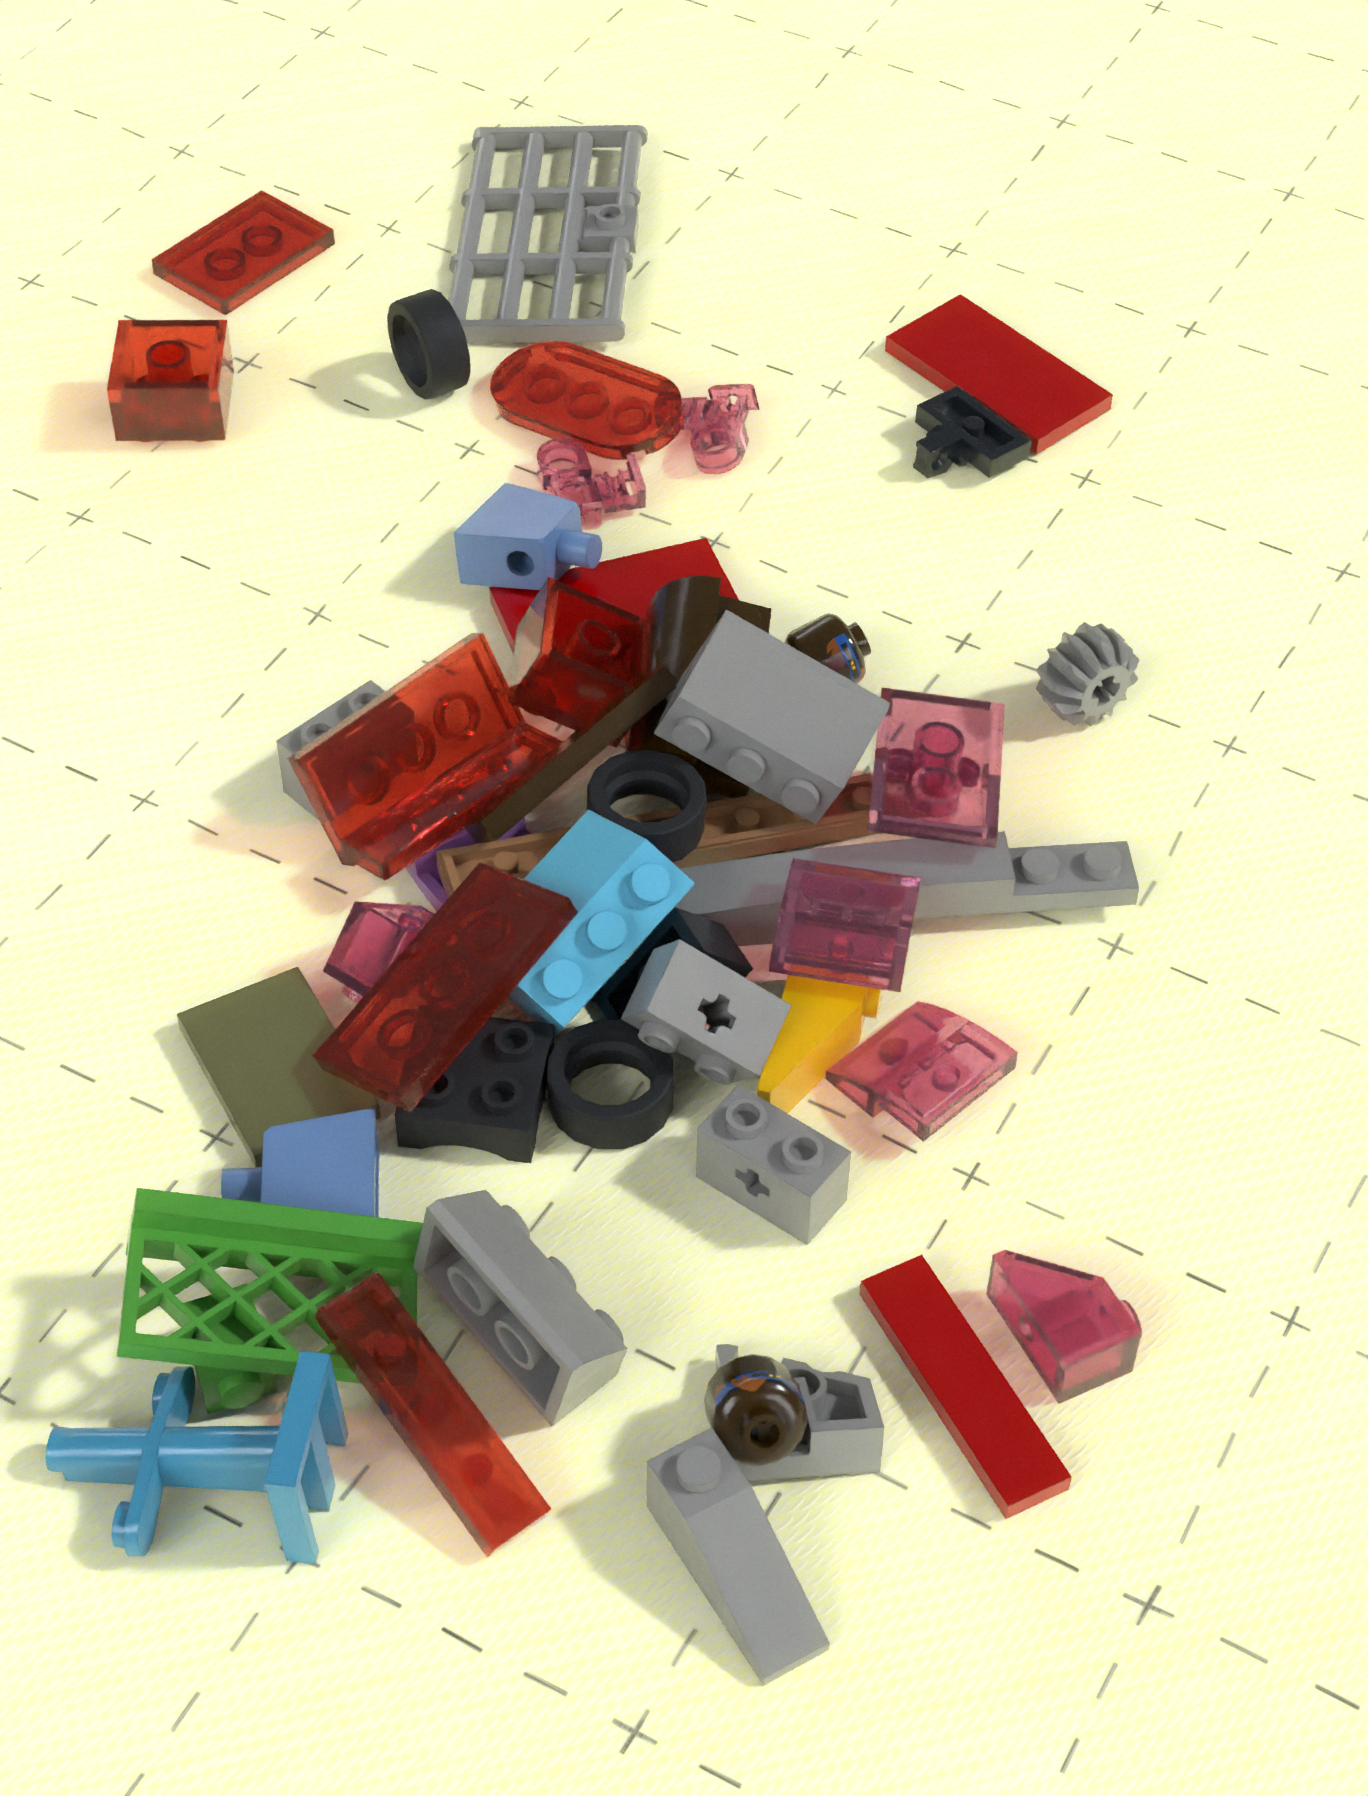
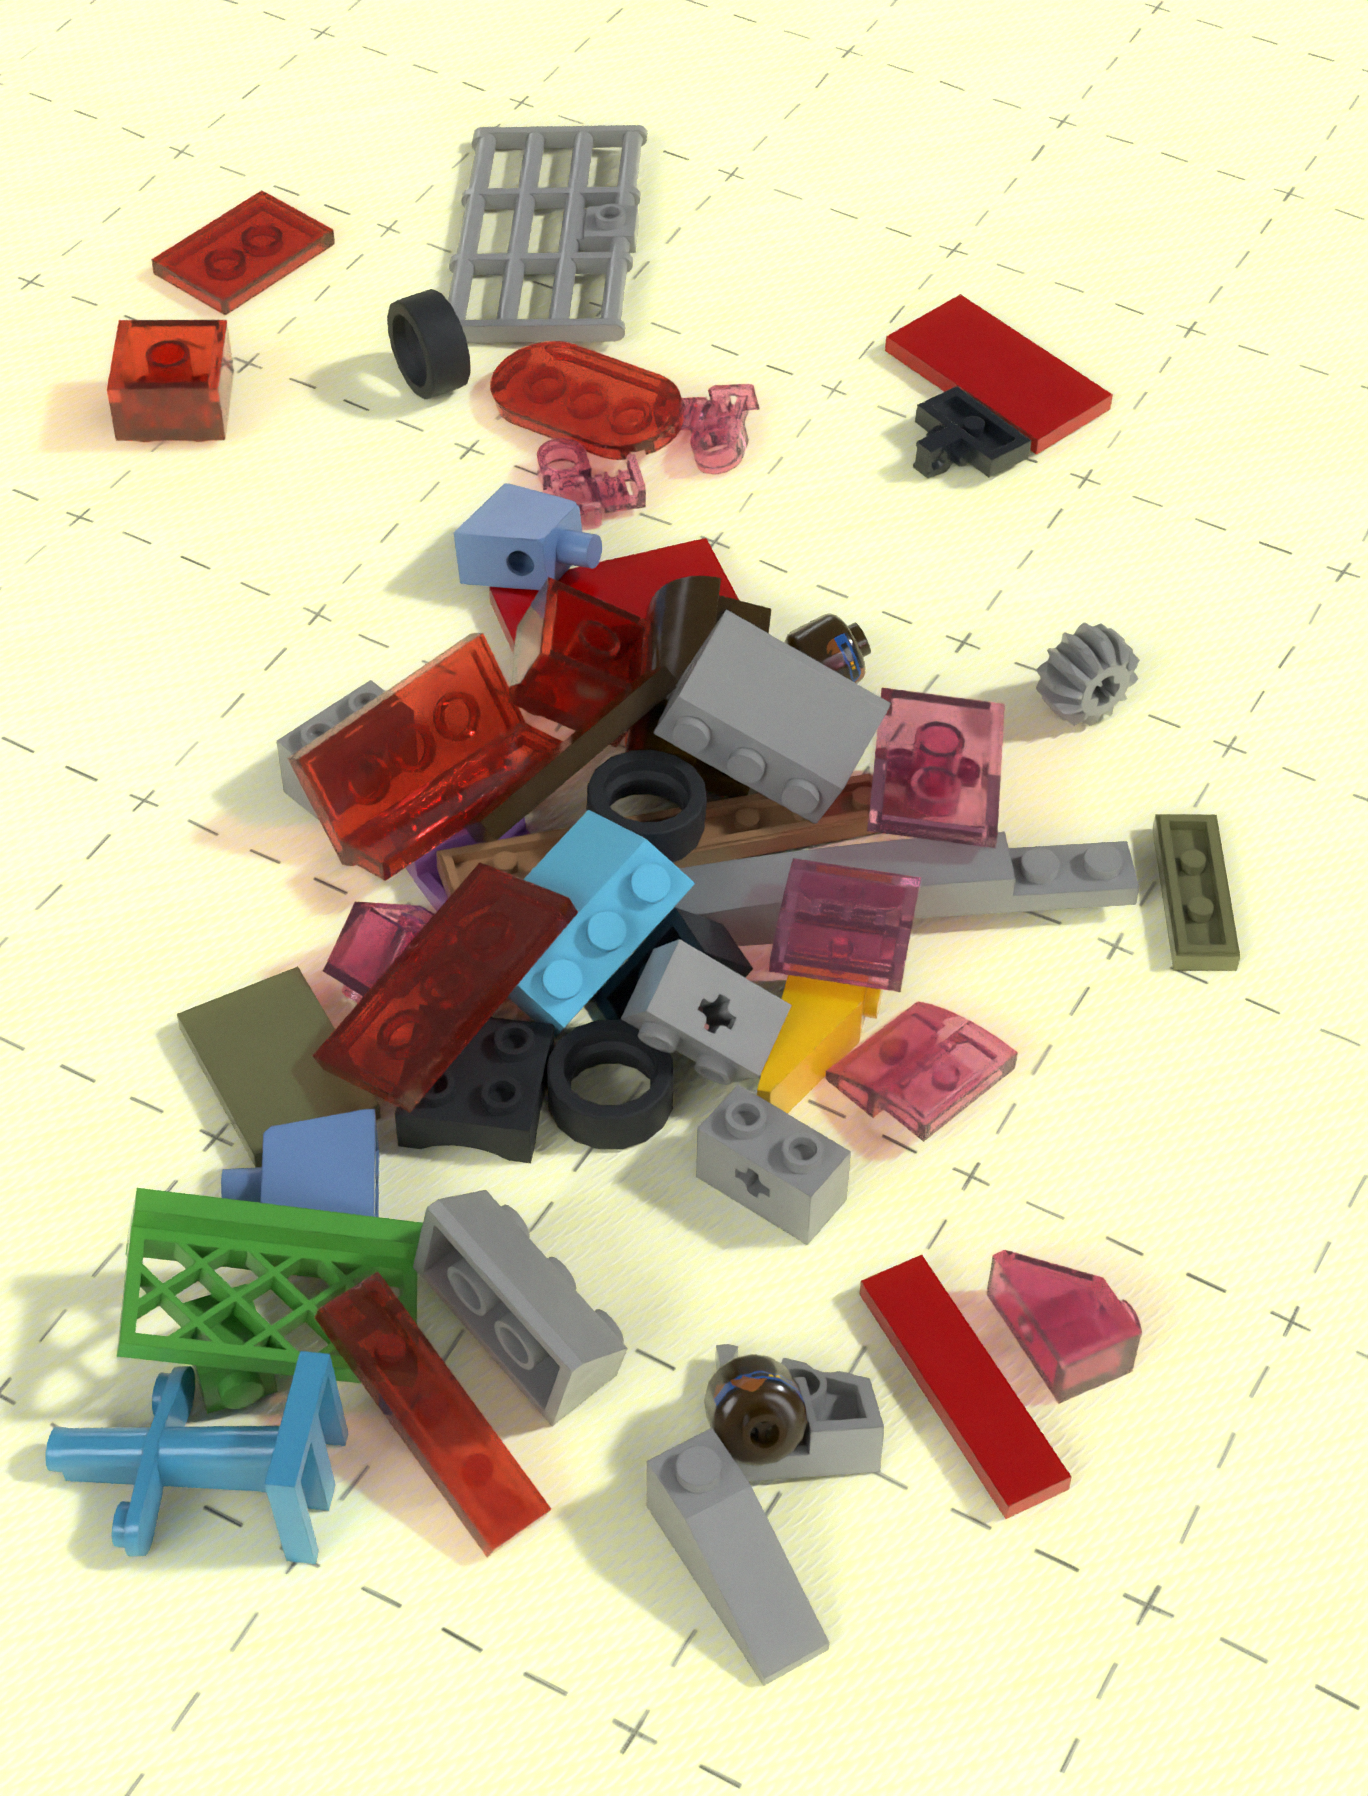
none -> olive tile [1152,814,1241,971]

